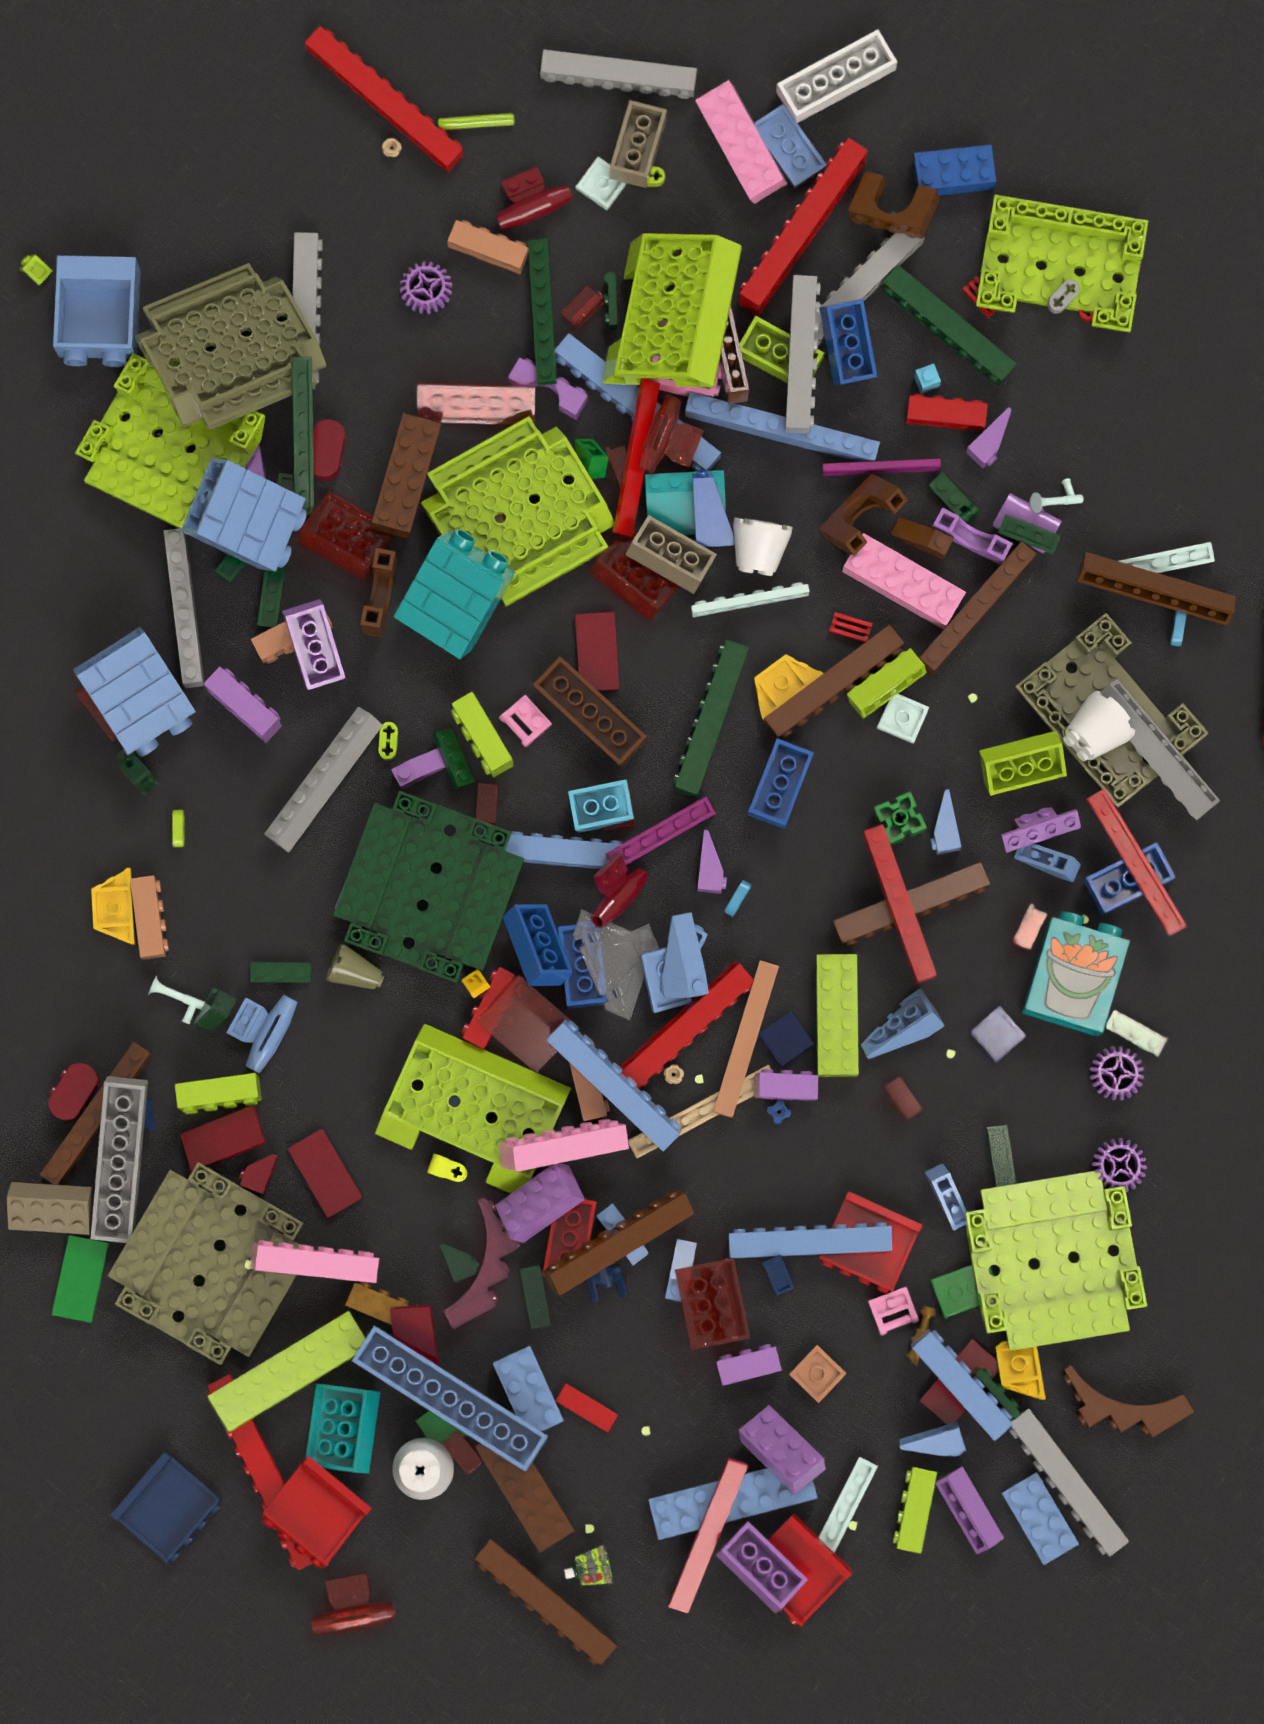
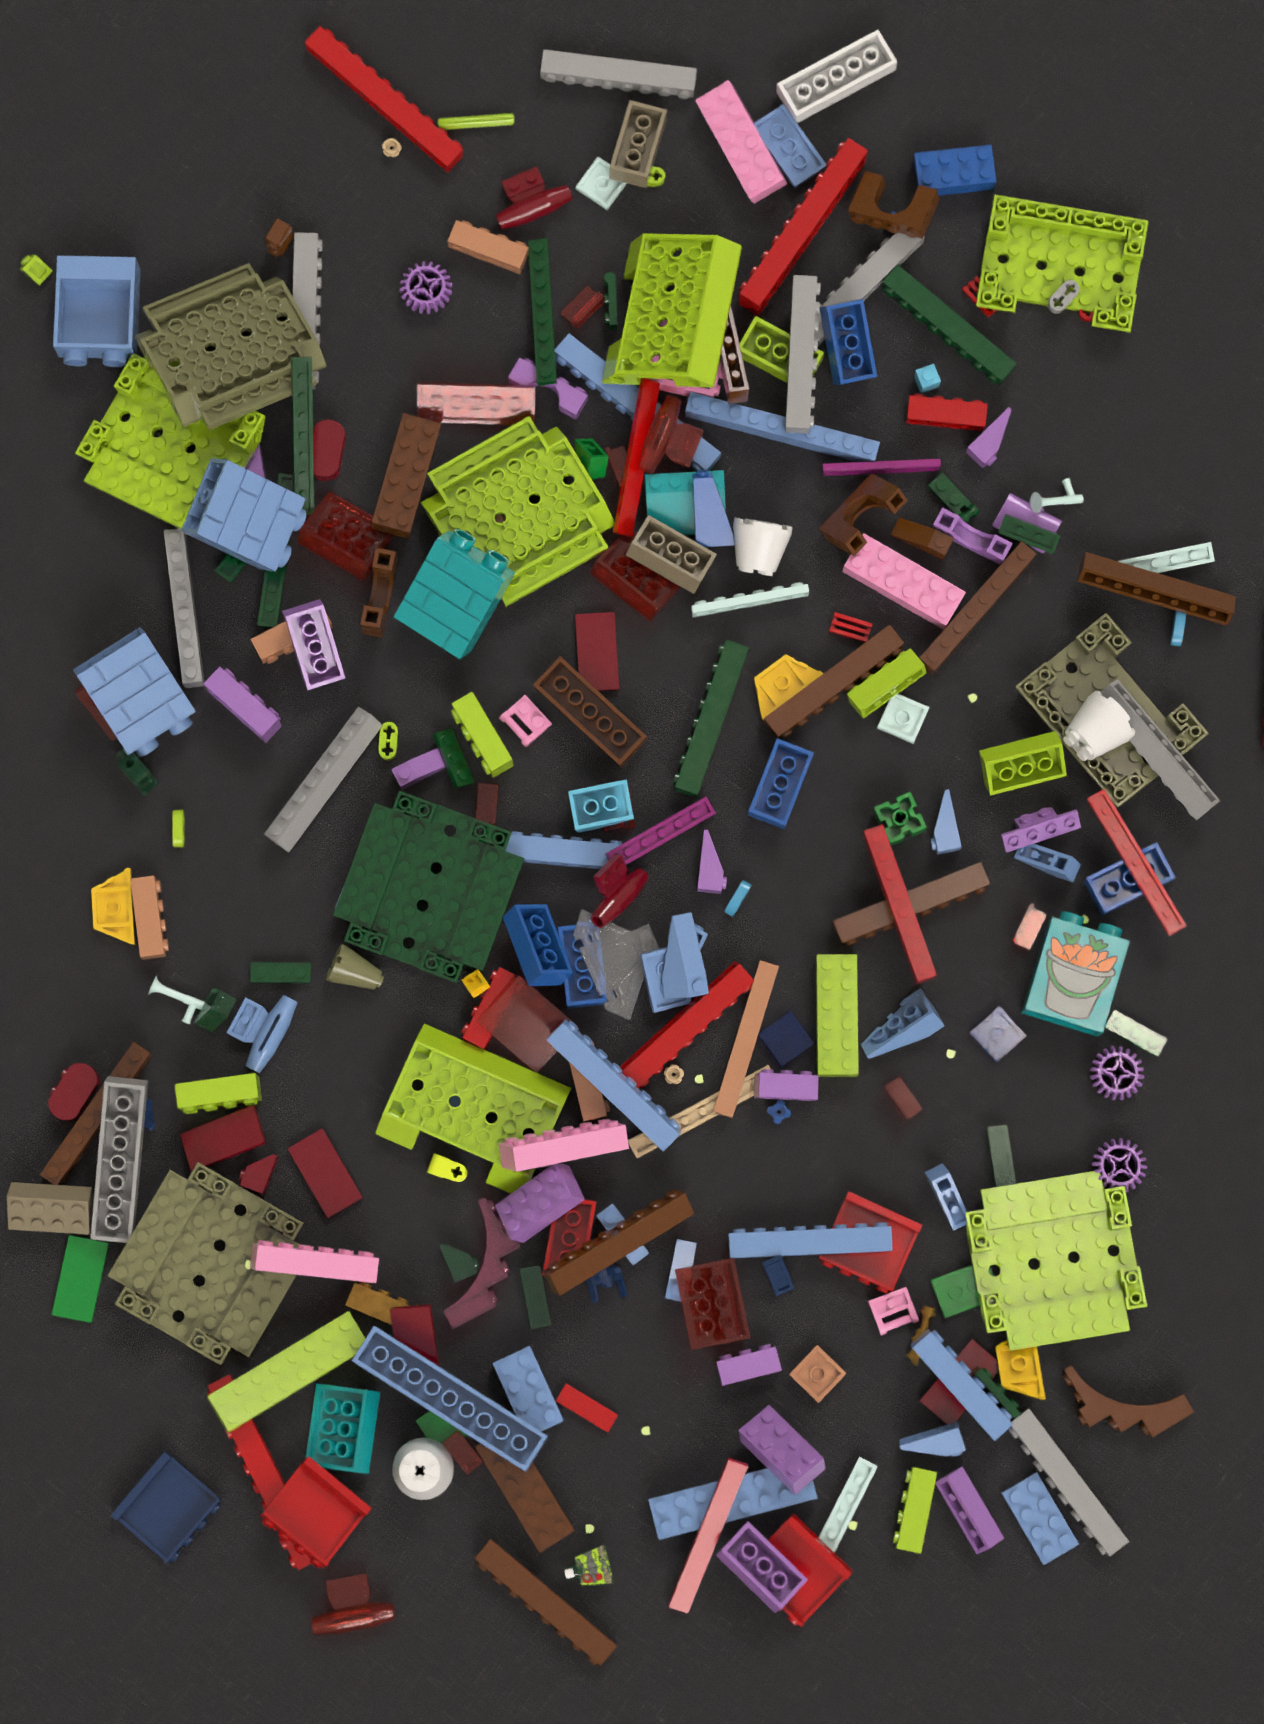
none -> reddish brown brick [264,218,294,257]

